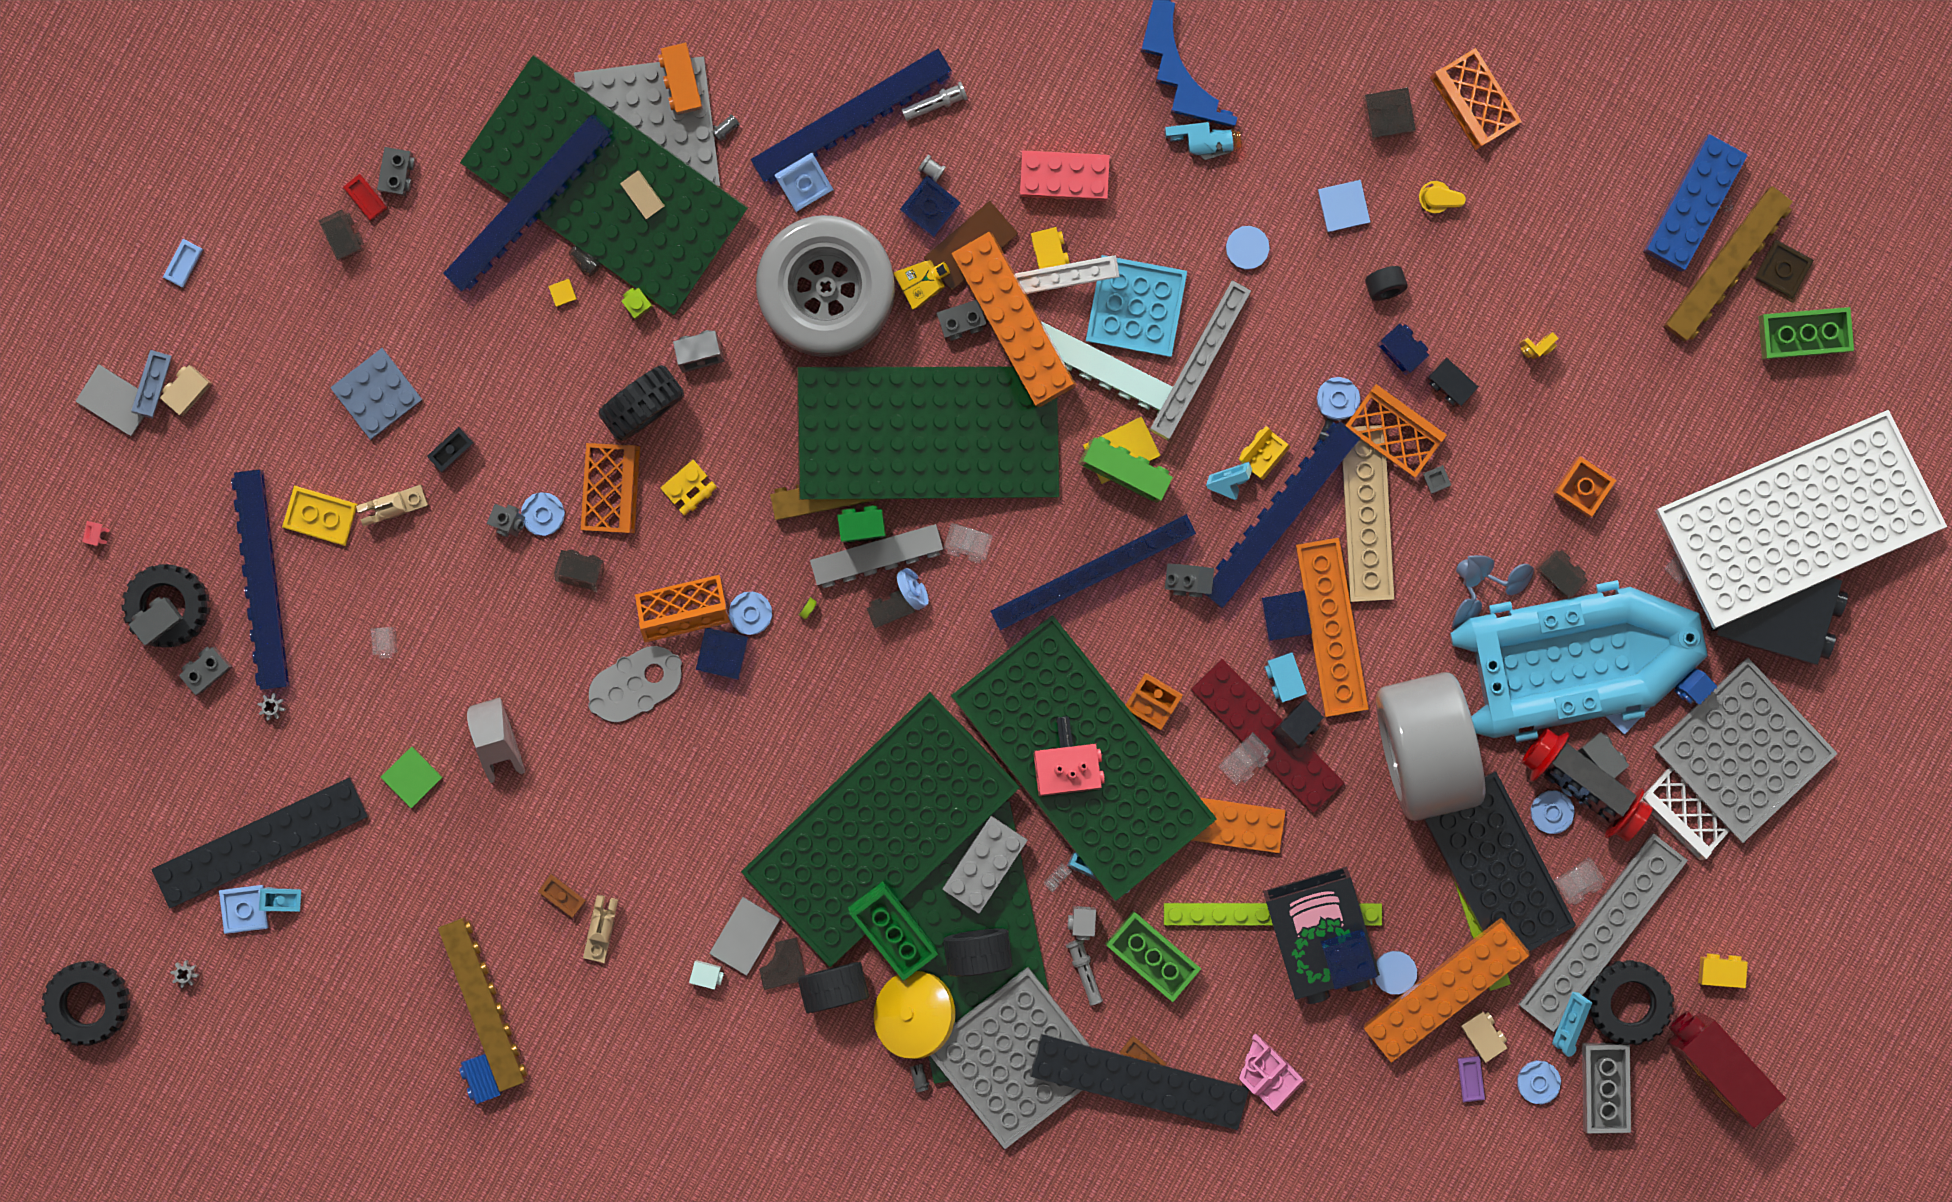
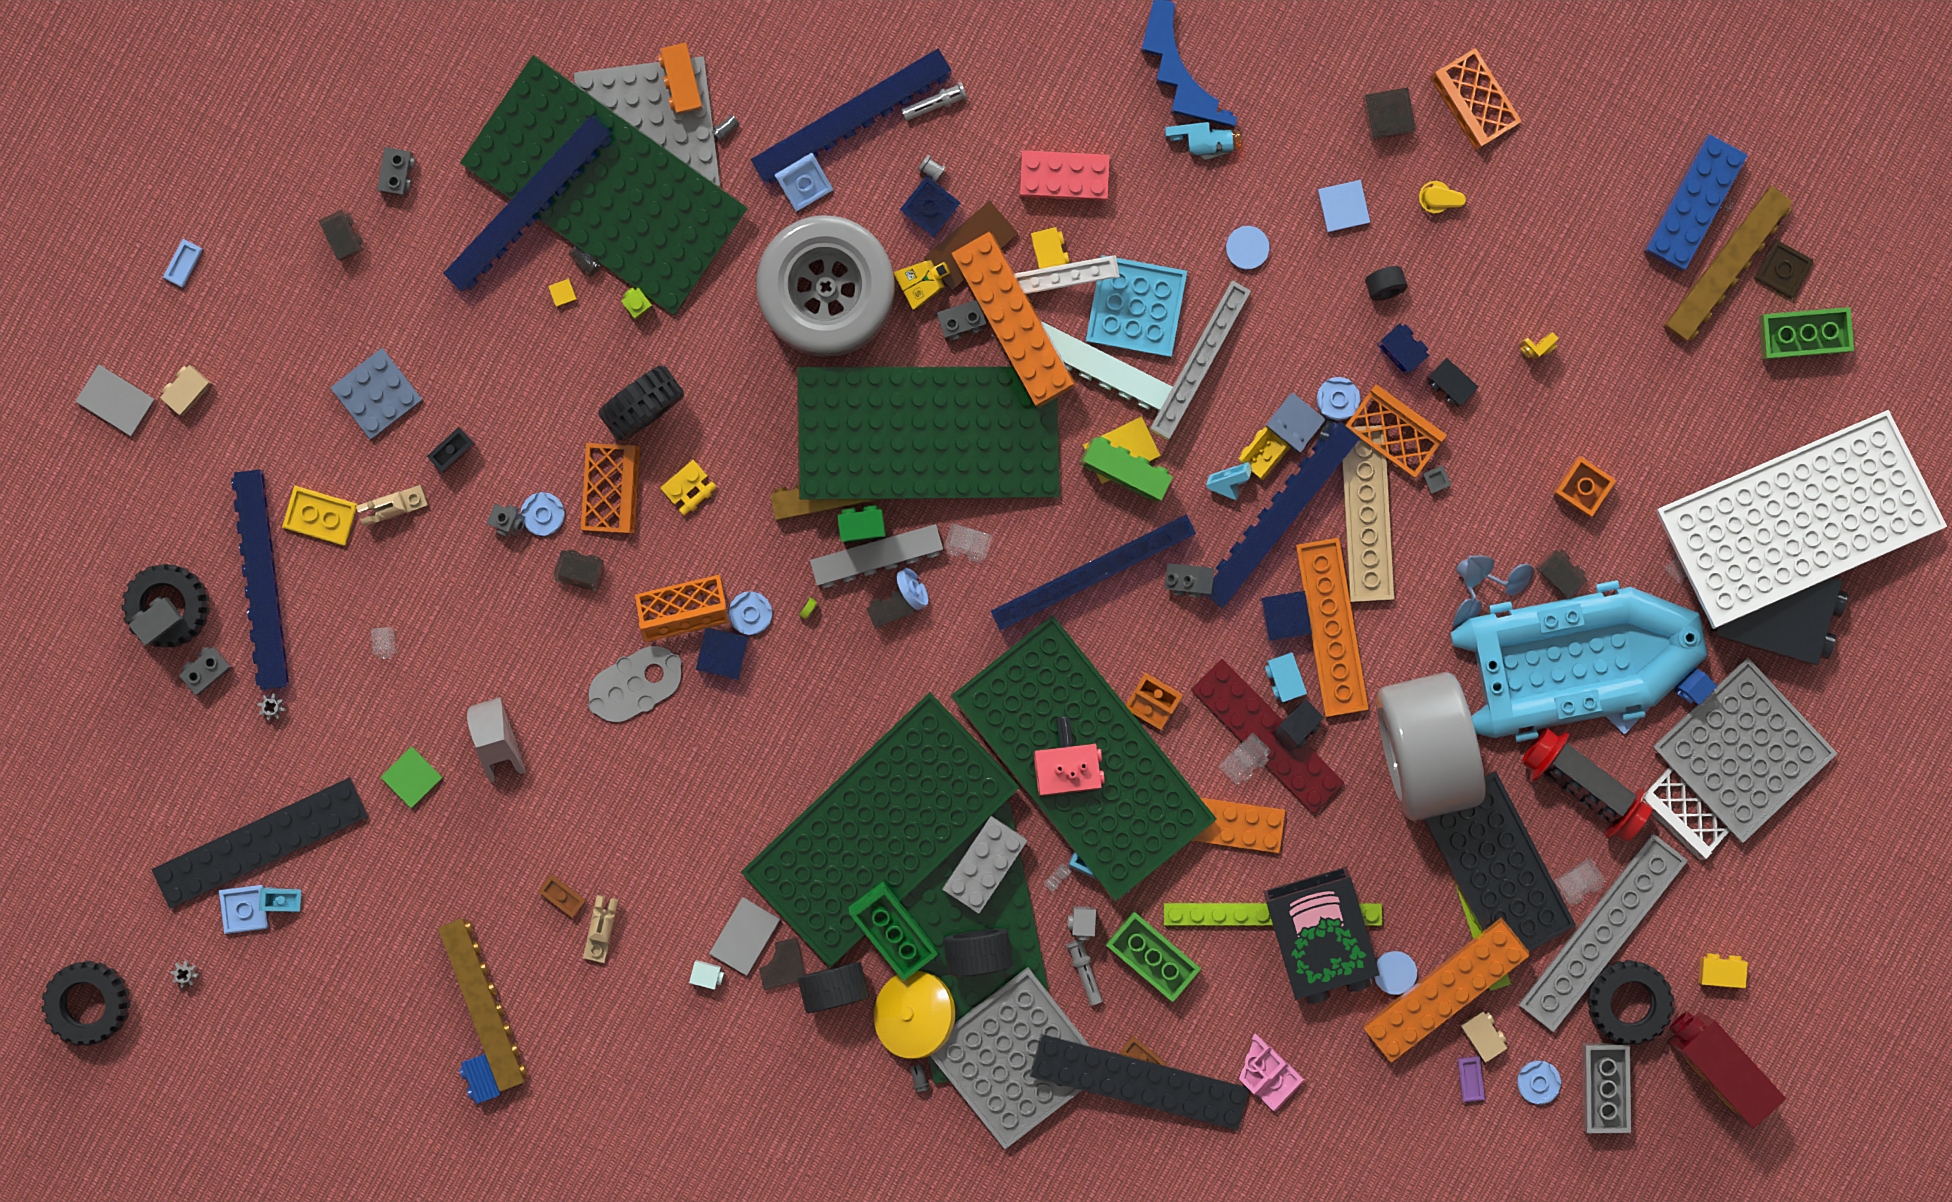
coral tile [82,521,110,546] -> none
sand blue plate [131,350,172,419] -> none
red tile [343,174,388,221] -> none
tan tile [620,170,664,219] -> none
brick [673,330,724,373] -> none
clear blue brick [1321,929,1377,990] -> none
light blue tile [1530,790,1574,834] -> none
medium azure plate [1552,992,1592,1057] -> none
dark grey brick [1577,732,1629,778] -> none
none -> sand blue bracket [1265,393,1325,453]

